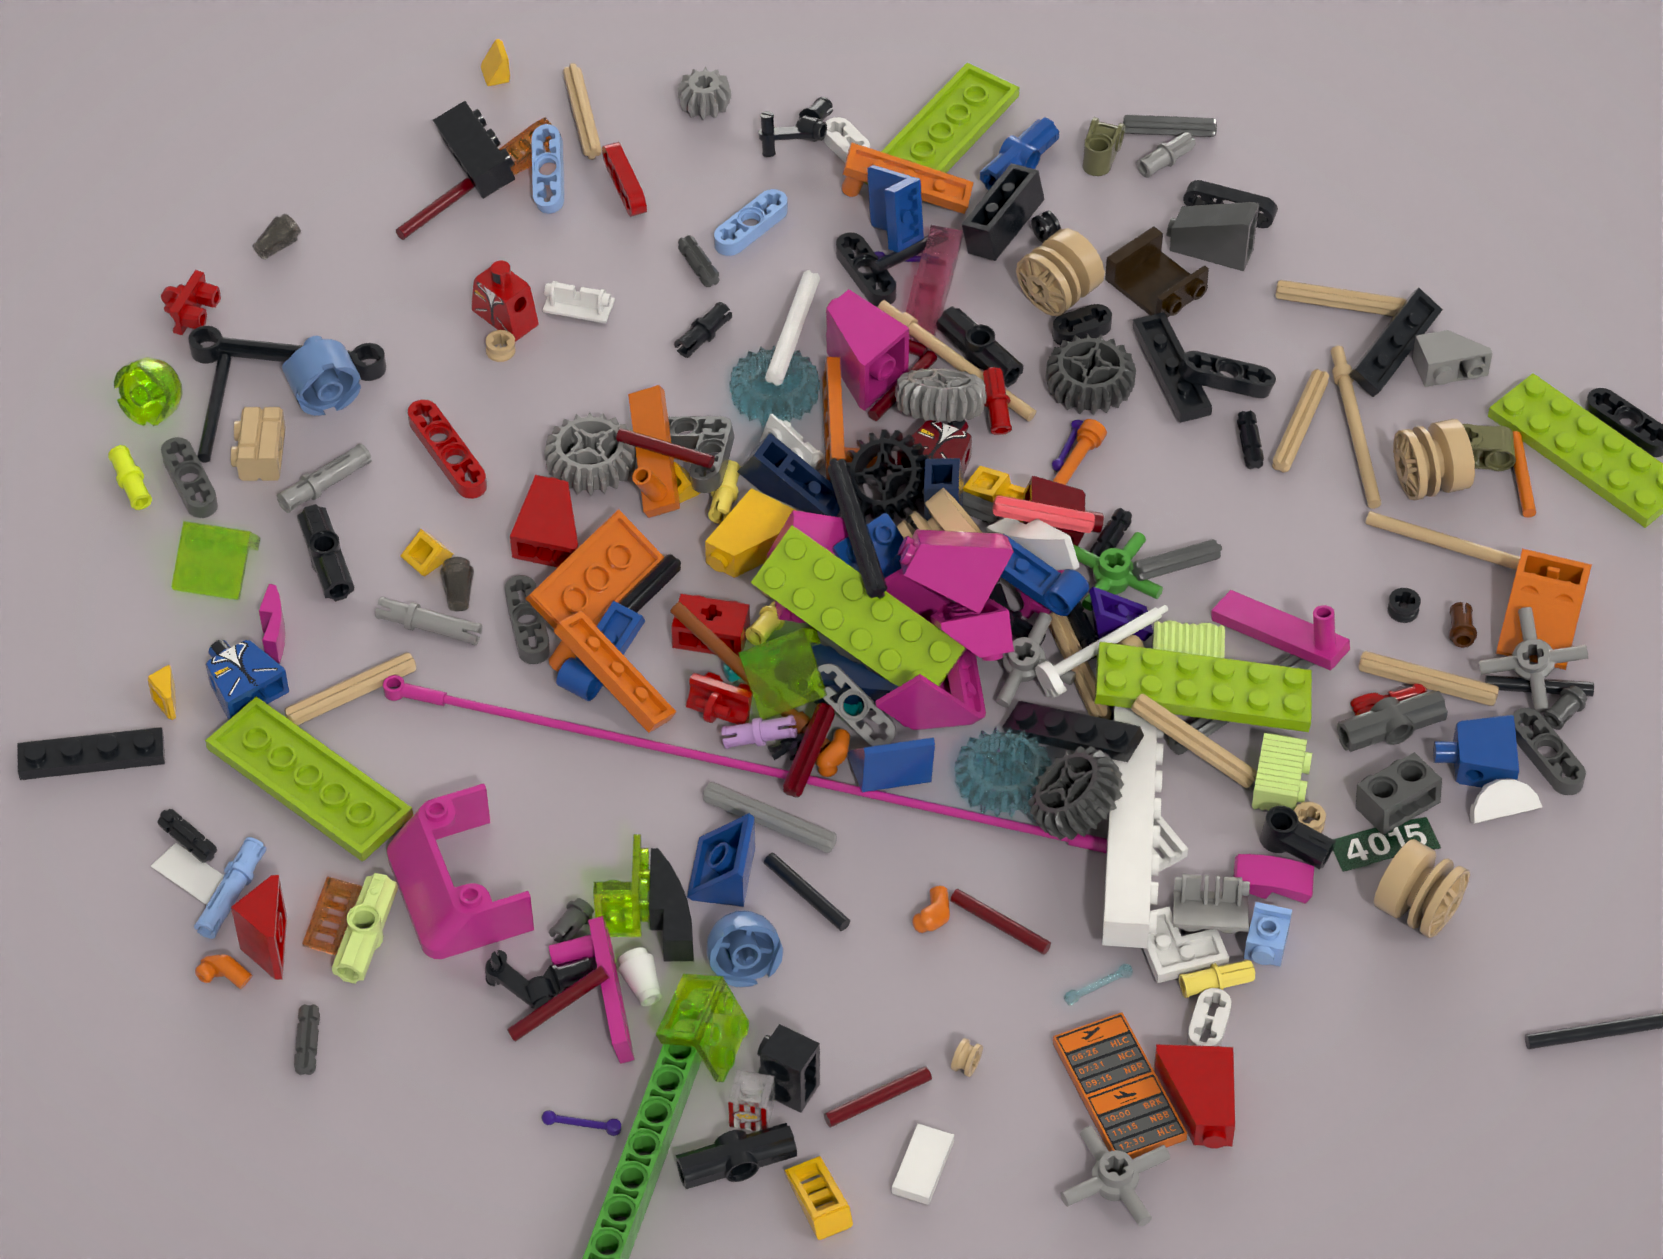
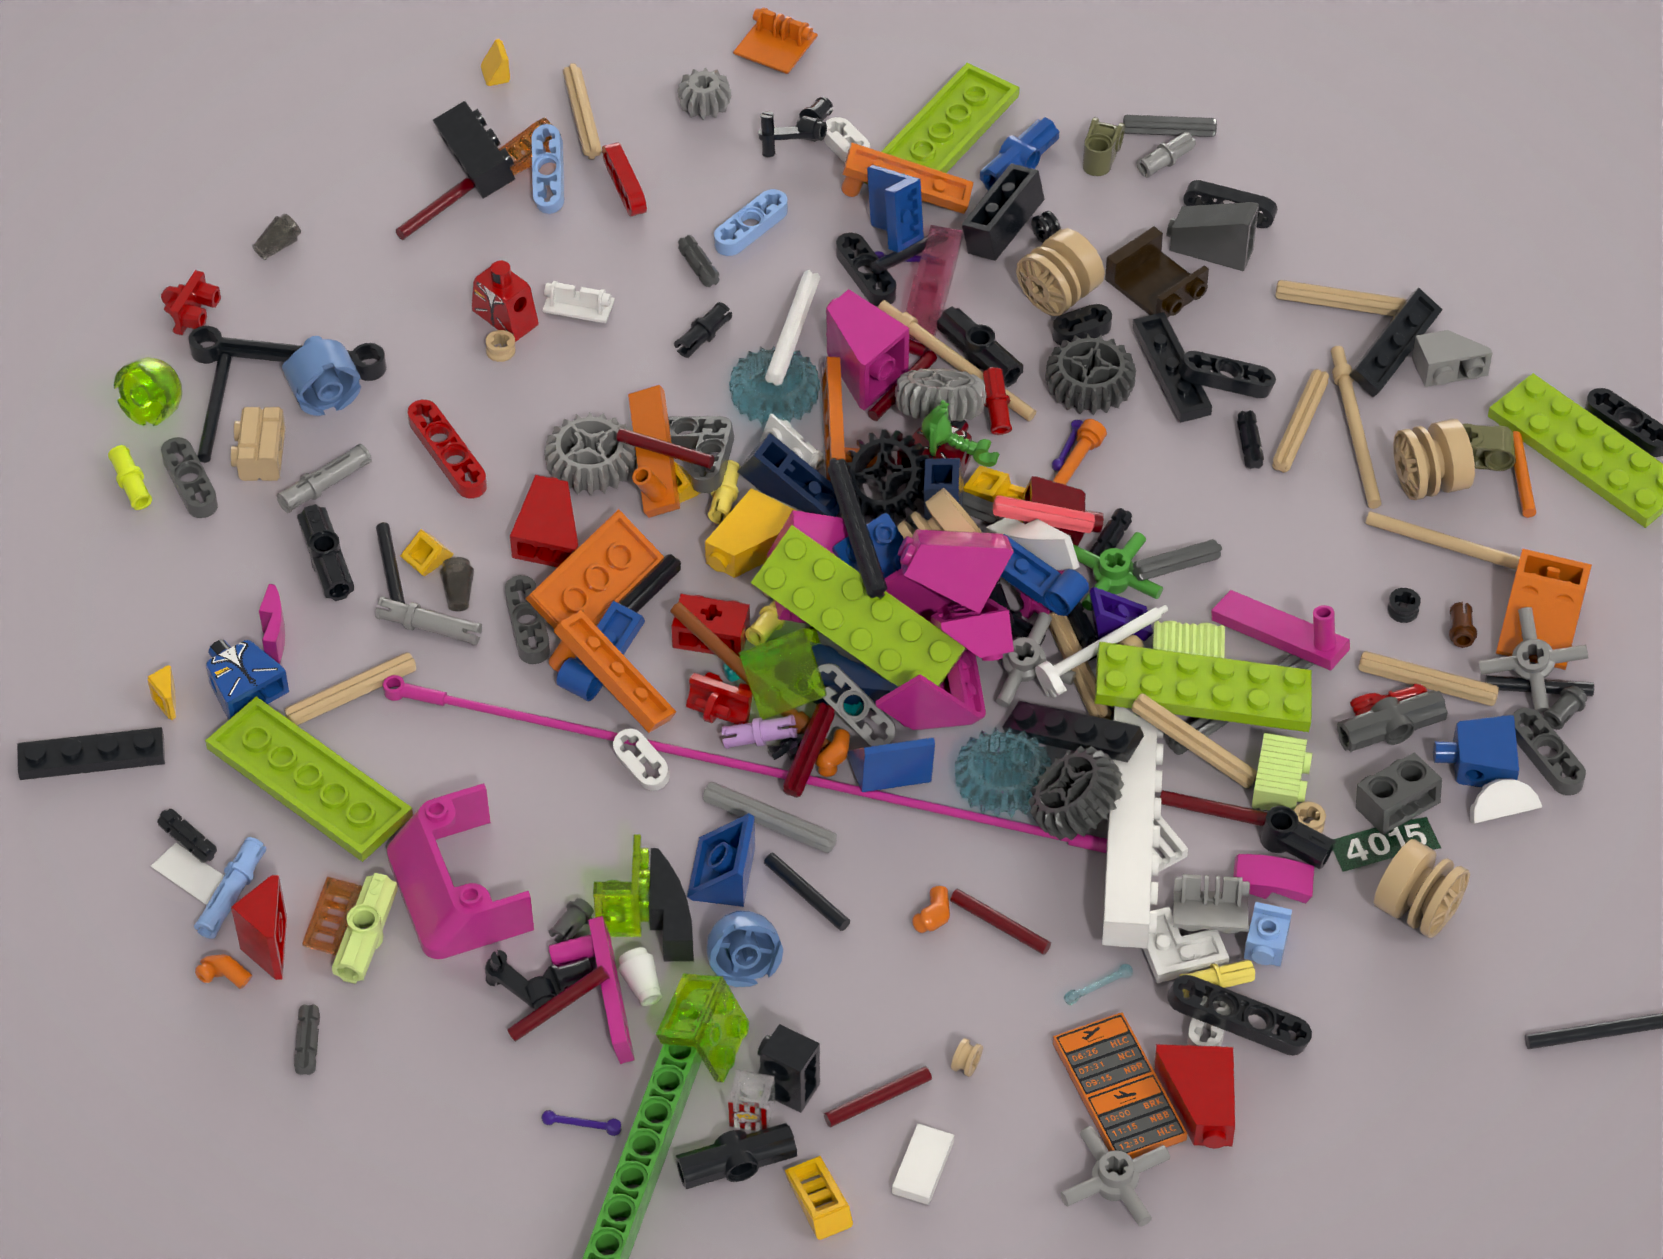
clear neon green bracket [171,521,261,600] -> none
none -> black bar [376,522,405,604]
none -> white beam [613,728,670,791]
none -> orange hinge [733,7,818,74]
none -> bright green piece [921,400,1000,467]
none -> dark red bar [1160,790,1267,826]
none -> black beam [1167,975,1312,1056]

